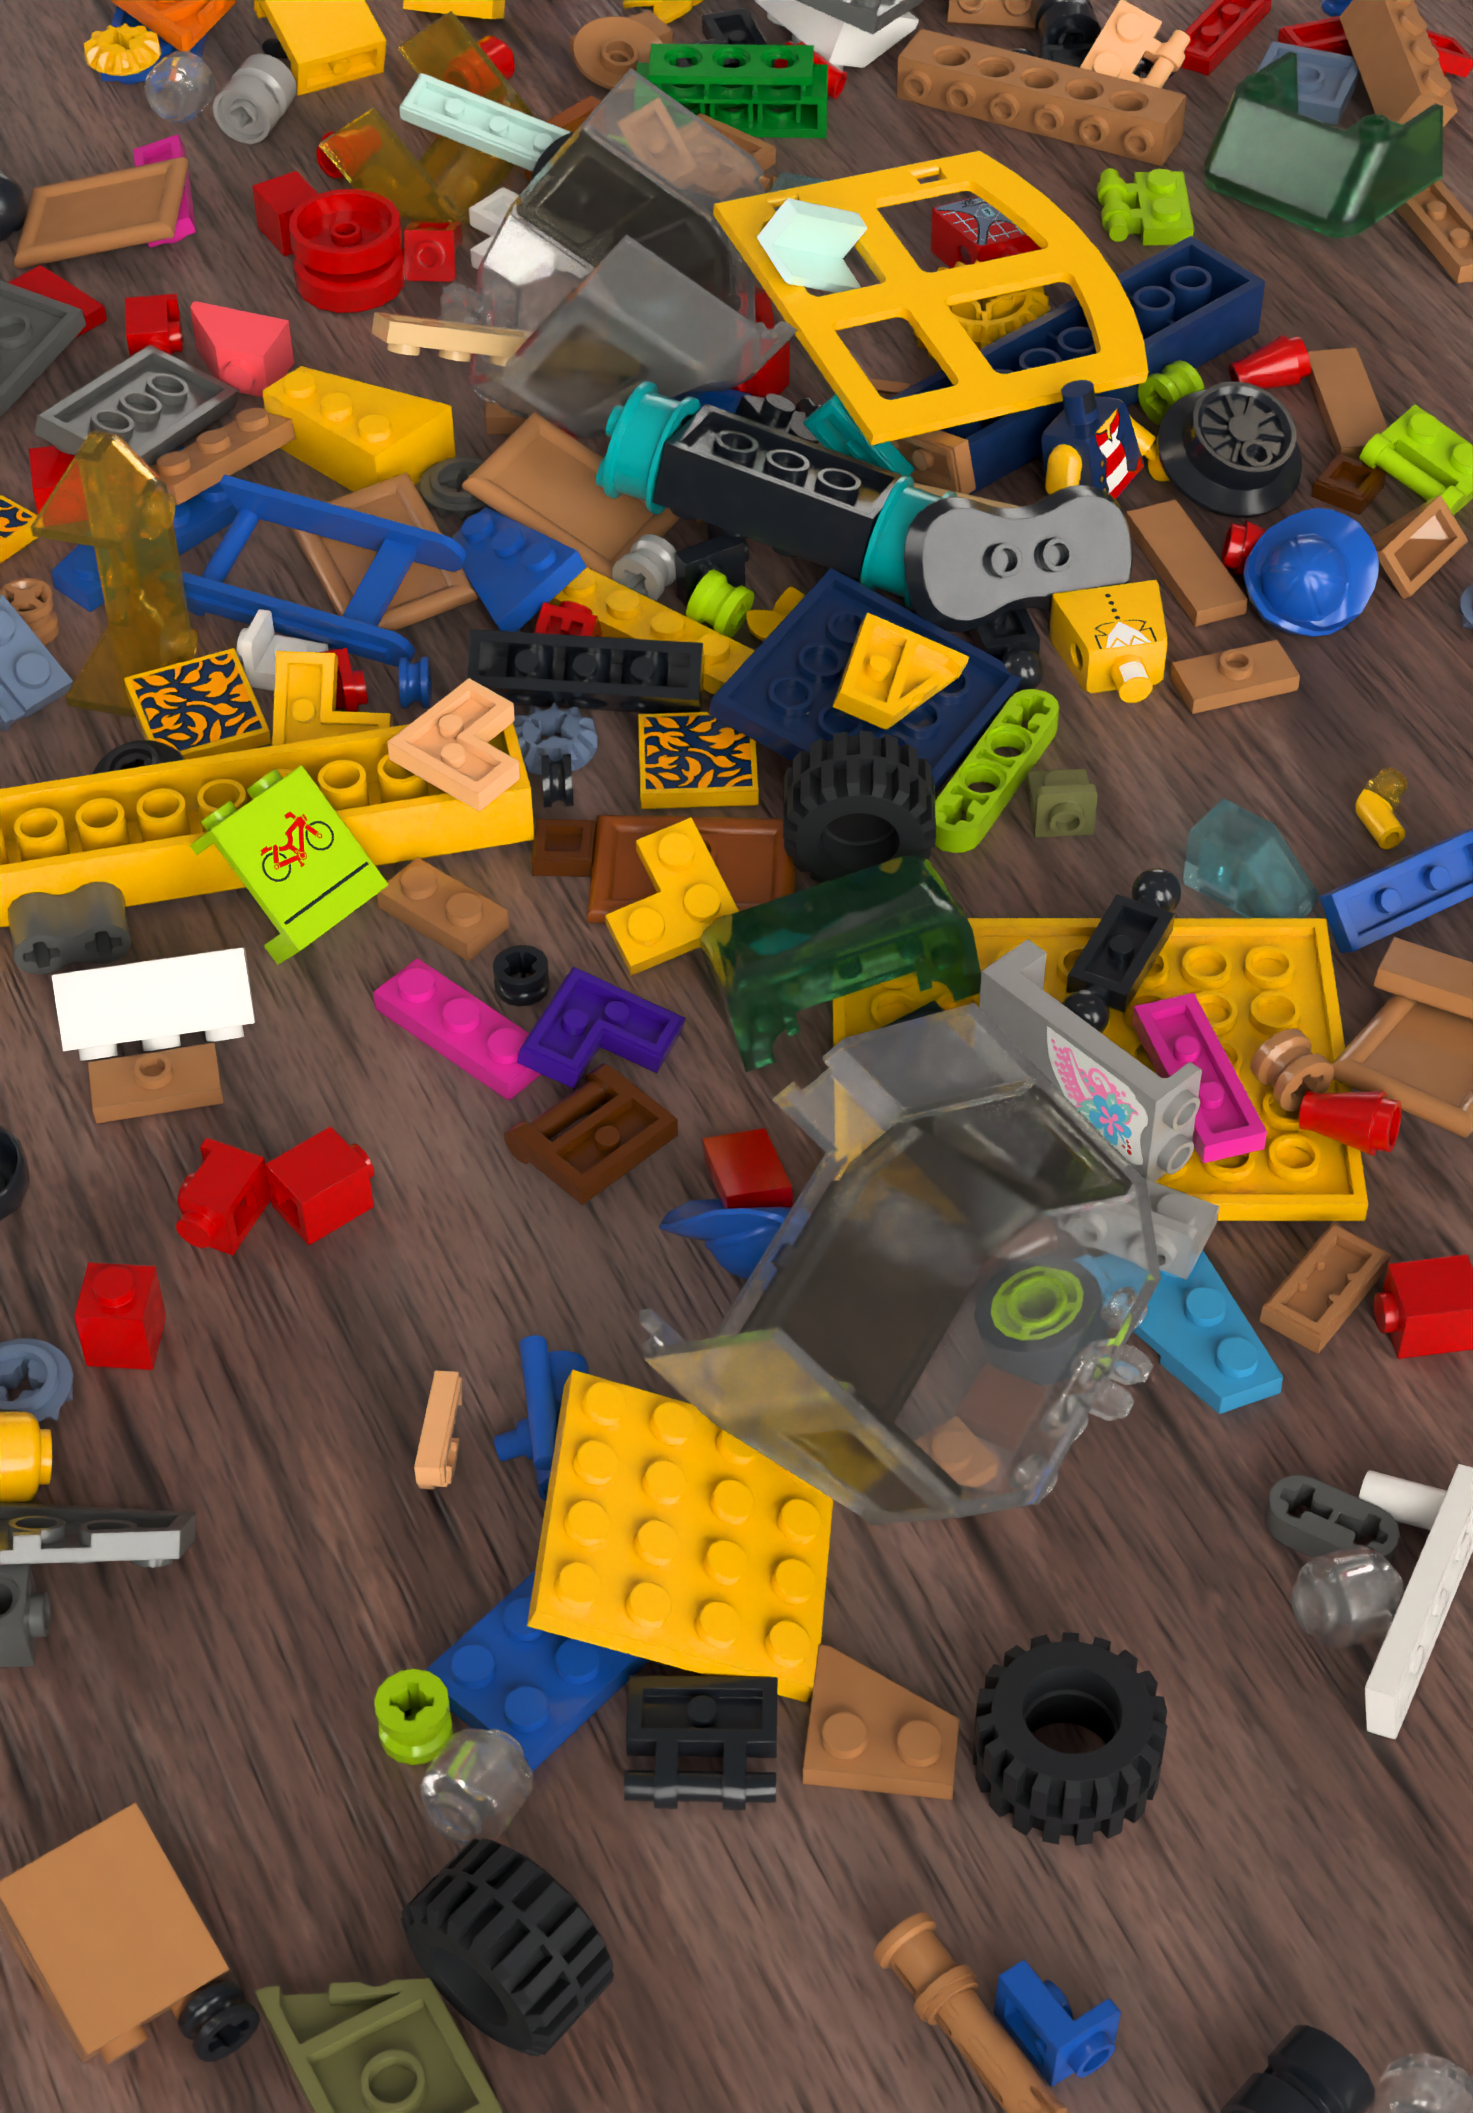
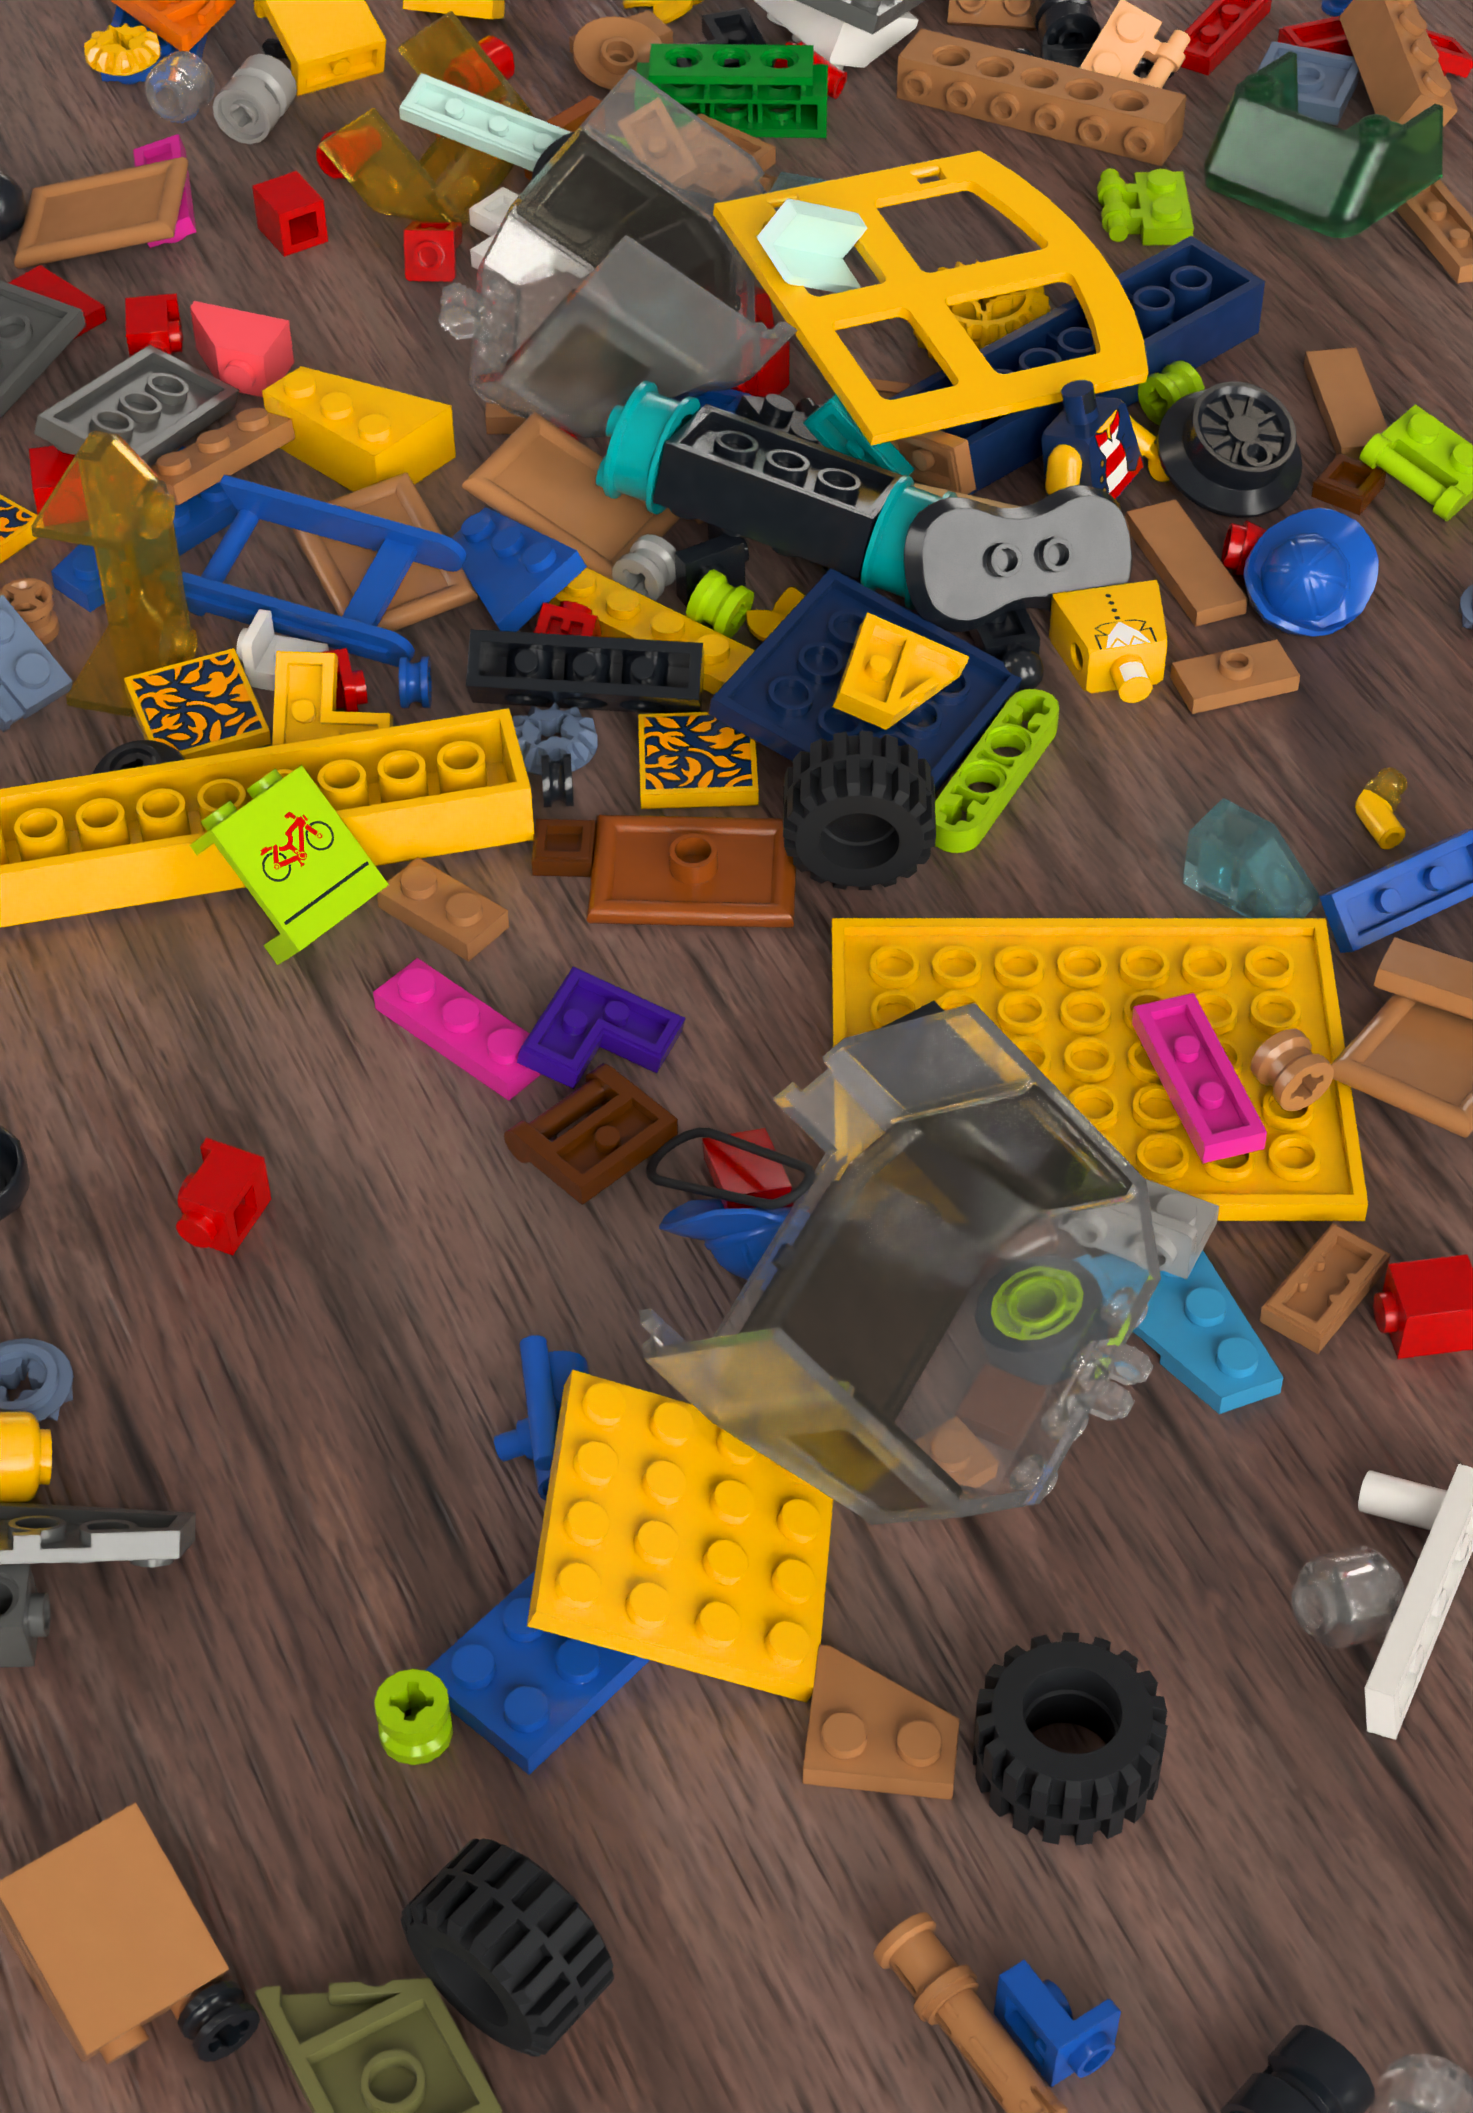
dark grey axle [8,882,131,975] -> none
white slope [51,947,255,1061] -> none
red brick [74,1262,166,1370] -> none
medium nougat plate [88,1042,224,1124] -> none
red brick [265,1126,375,1246] -> none
red wheel [289,189,405,313] -> none
tan plate [372,312,642,380] -> none
light nougat plate [388,678,520,812] -> none
light nougat tile [414,1370,462,1490] -> none
dark grey gear [419,456,492,521] -> none
clear head [420,1728,534,1845] -> none
black bush [493,945,550,1007] -> none
yellow plate [605,817,743,976] -> none
black plate [624,1675,778,1810] -> none
clear green windscreen [700,855,981,1072] -> none
red torso [931,196,1041,269] -> none
light grey panel [977,939,1202,1182] -> none
olive bracket [1026,769,1098,838] -> none
black plate [1061,868,1181,1033] -> none
red cone [1228,335,1311,389] -> none
dark grey beam [1265,1475,1400,1578] -> none
red cone [1299,1091,1402,1156] -> none
medium nougat slope [1370,495,1468,599] -> none
none -> black piece [646,1127,815,1209]

